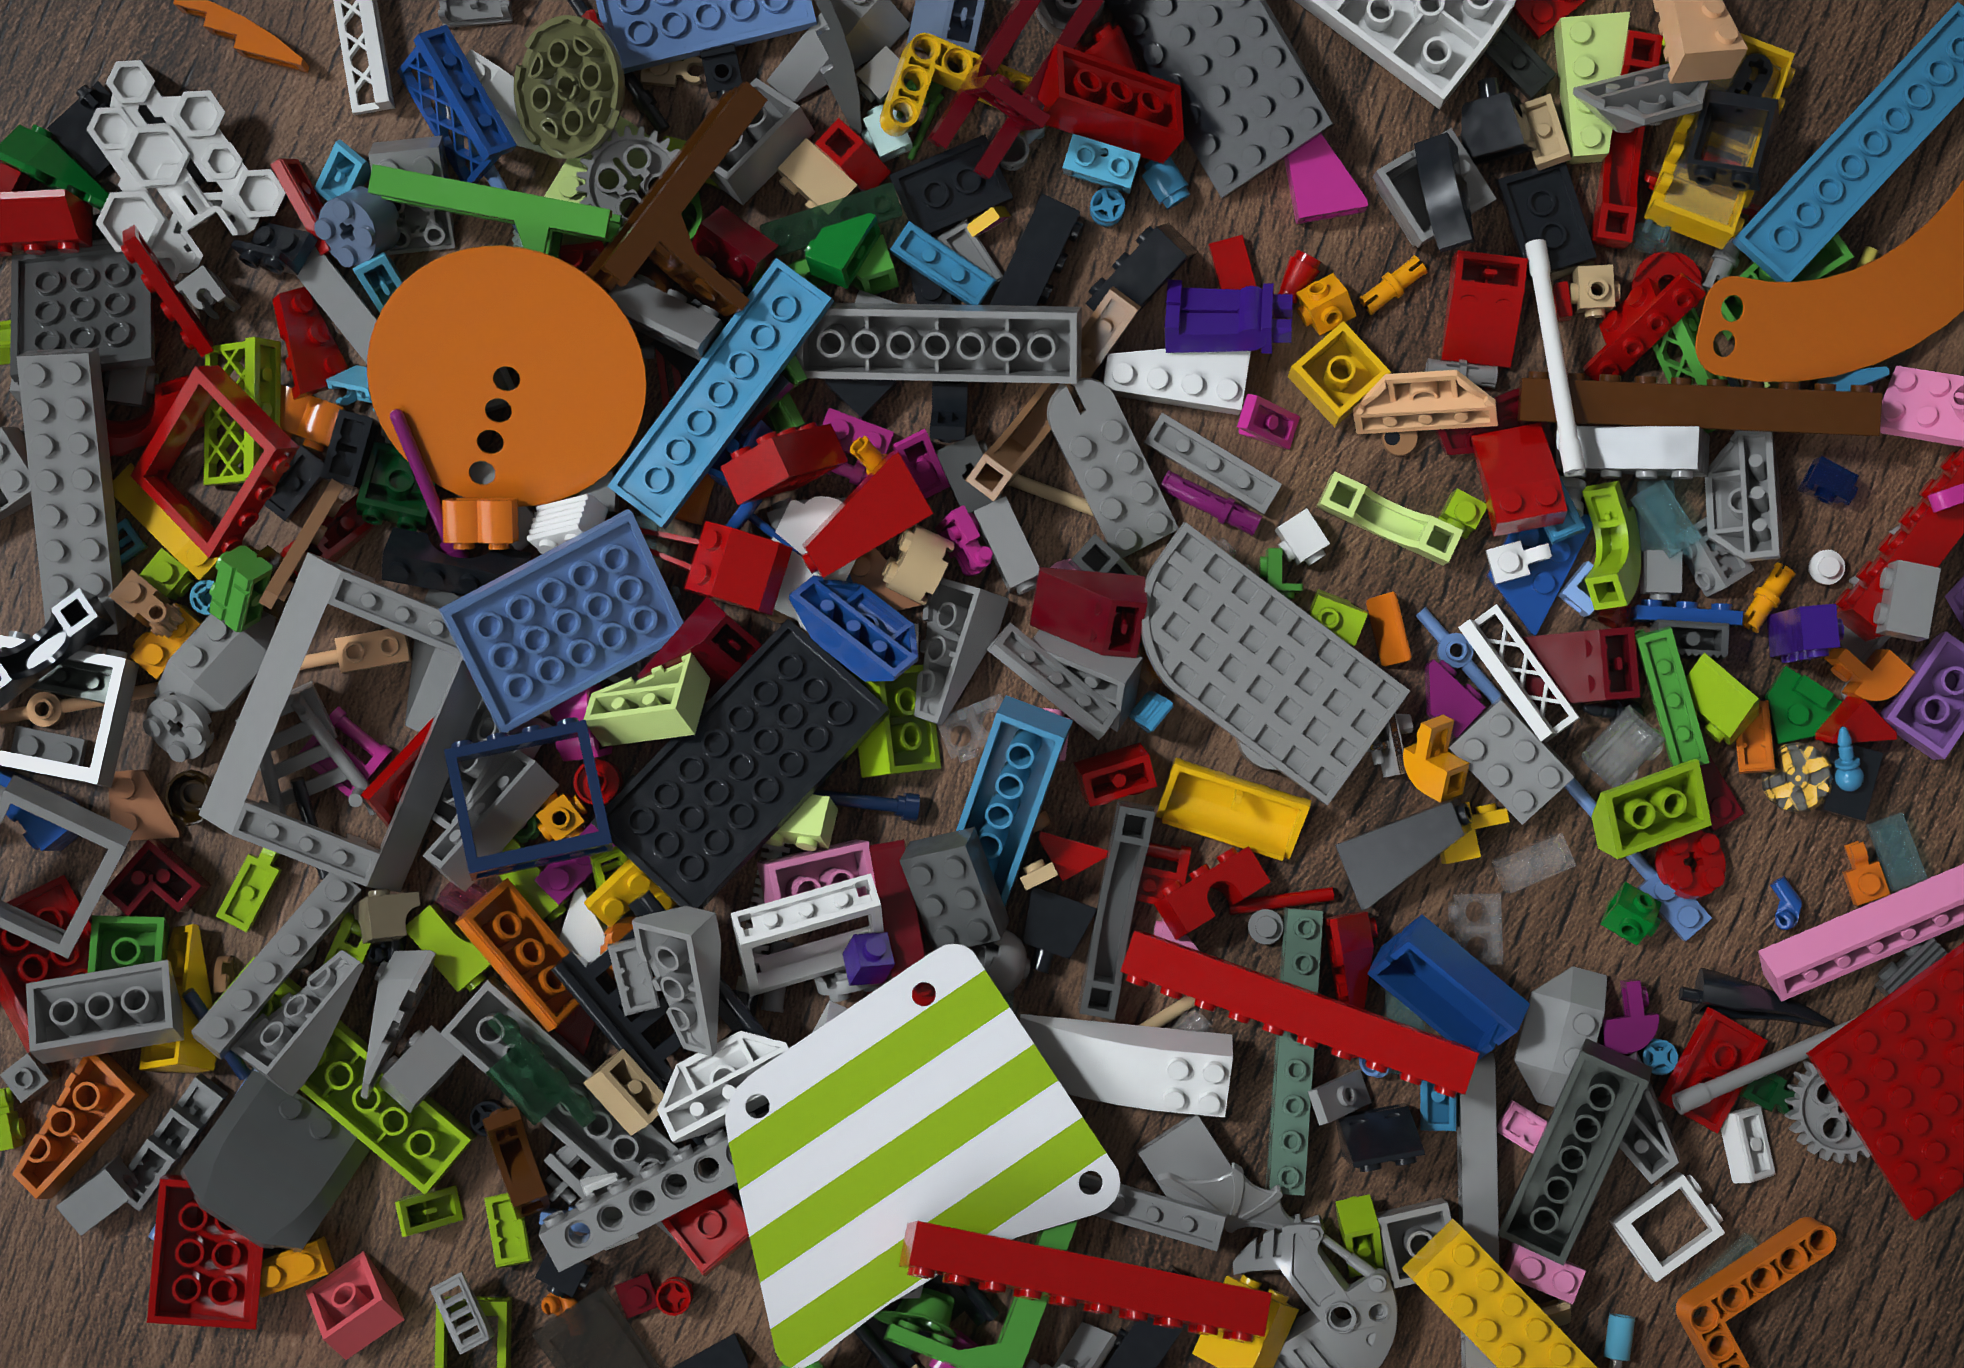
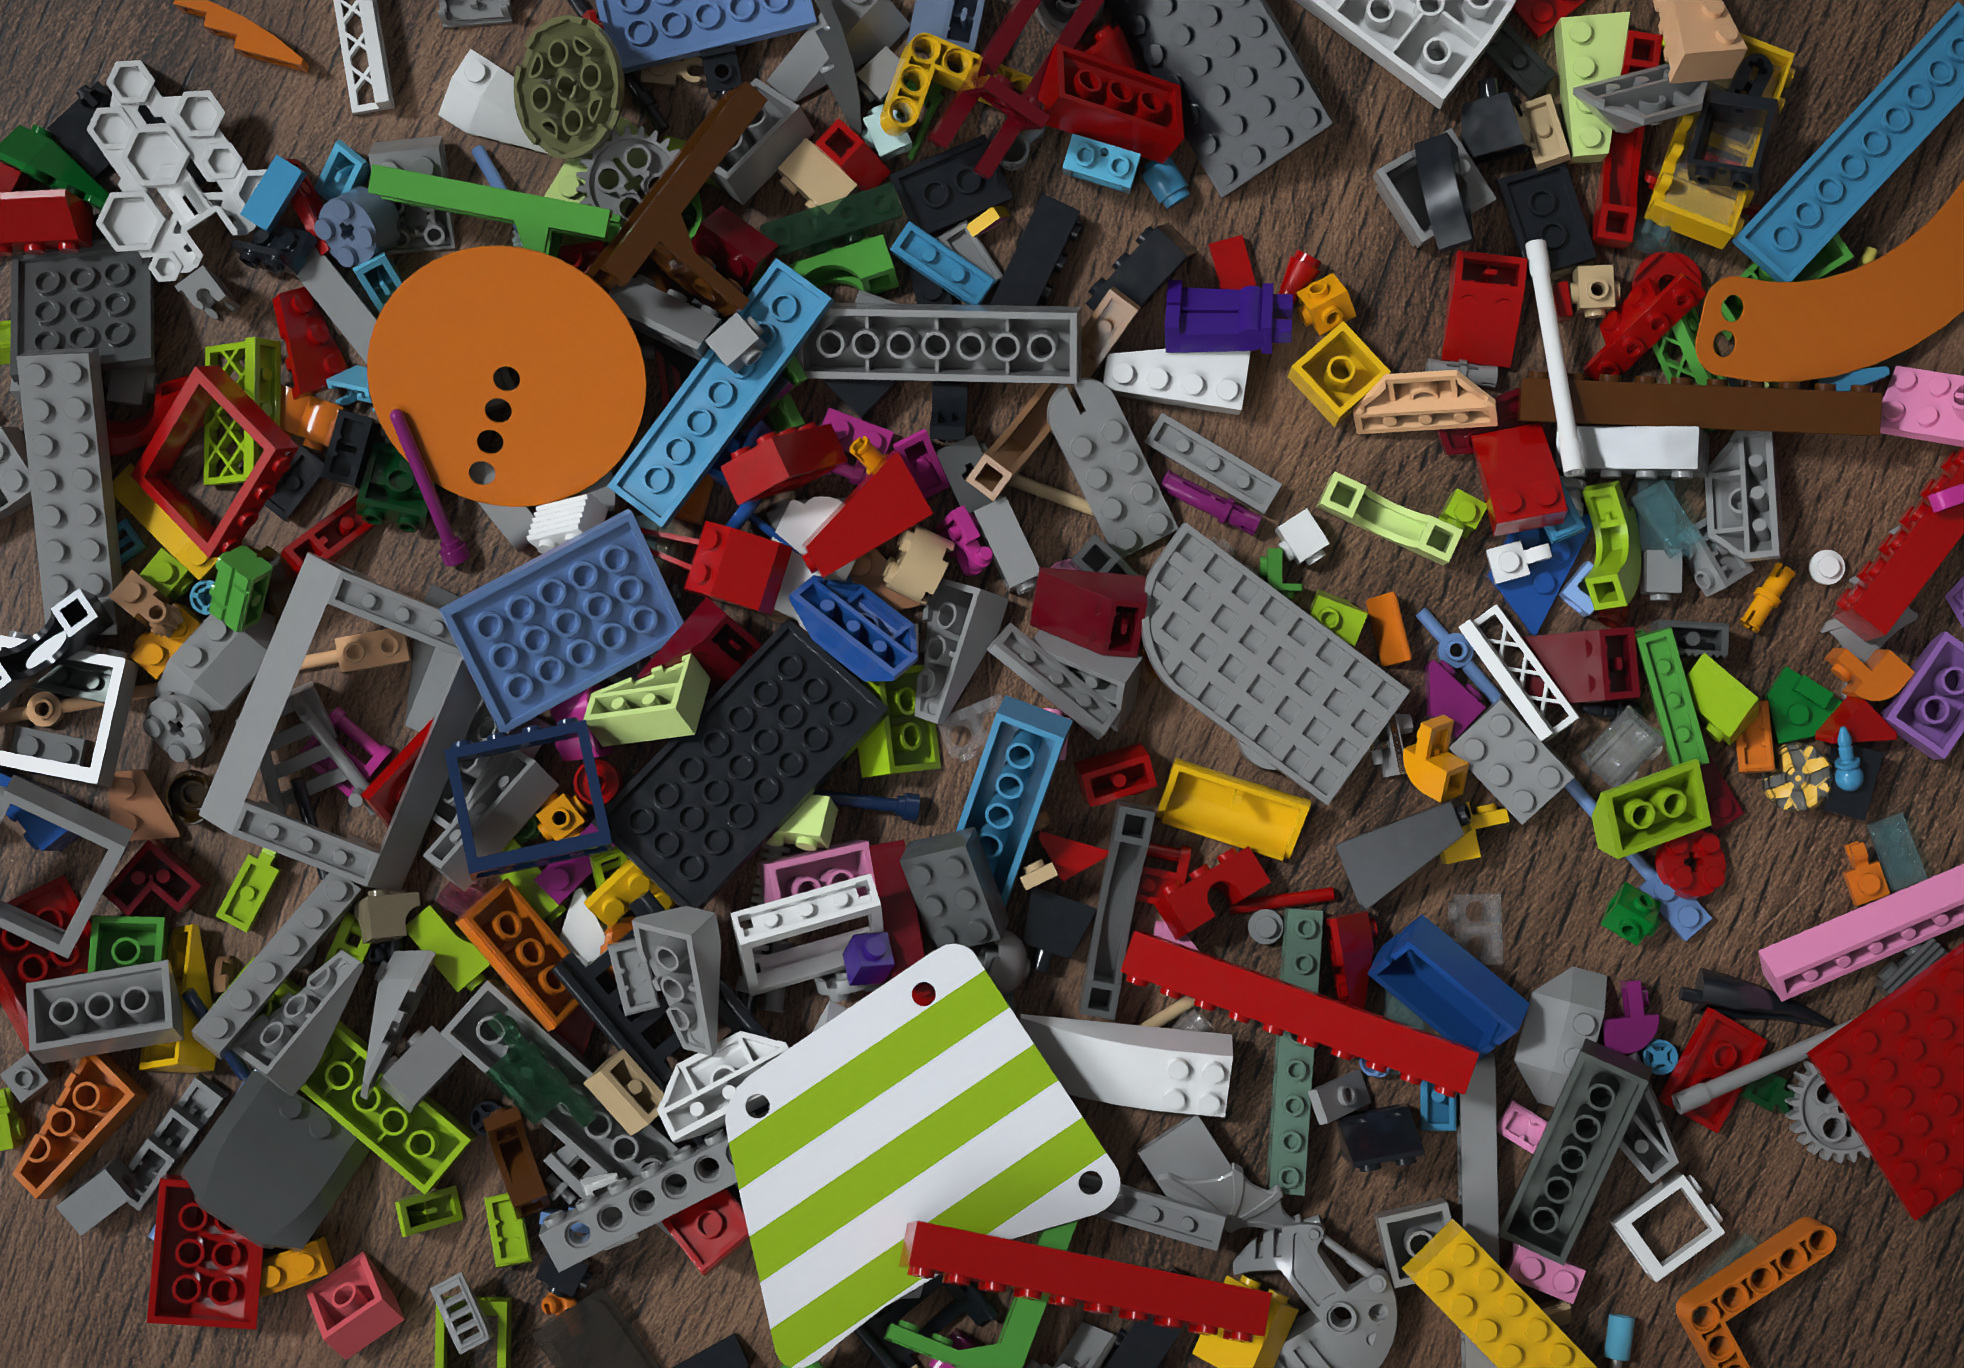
red plate [120,225,214,357] -> none
medium nougat plate [259,479,344,609] -> none
black arch [382,527,531,595] -> none
blue fence [397,25,517,184] -> none
orange brick [442,497,519,550] -> none
dark red plate [614,1271,658,1319] -> none
red wheel [656,1276,694,1316] -> none
green slope [805,213,881,289] -> none
bright green piece [873,1288,957,1338] -> none
dark azure wheel [1090,187,1125,227] -> none
dark azure slope [1129,691,1174,733] -> none
dark pink slope [1237,394,1300,450] -> none
dark pink slope [1284,134,1368,224] -> none
lime slope [1335,1194,1384,1278] -> none
light orange pin [1359,255,1427,315] -> none
medium nougat tile [1381,431,1418,457] -> none
clear brick [1491,833,1576,893] -> none
blue plate [1630,599,1743,627] -> none
light grey pin [1702,226,1744,292] -> none
white slope [1721,1106,1776,1183] -> none
dark purple brick [1767,604,1844,663] -> none
blue arm [1770,876,1802,930] -> none
clear blue brick [1797,456,1859,506] -> none
light grey brick [1873,560,1941,642] -> none
none -> dark azure slope [240,154,307,233]
none -> light grey brick [705,312,767,373]

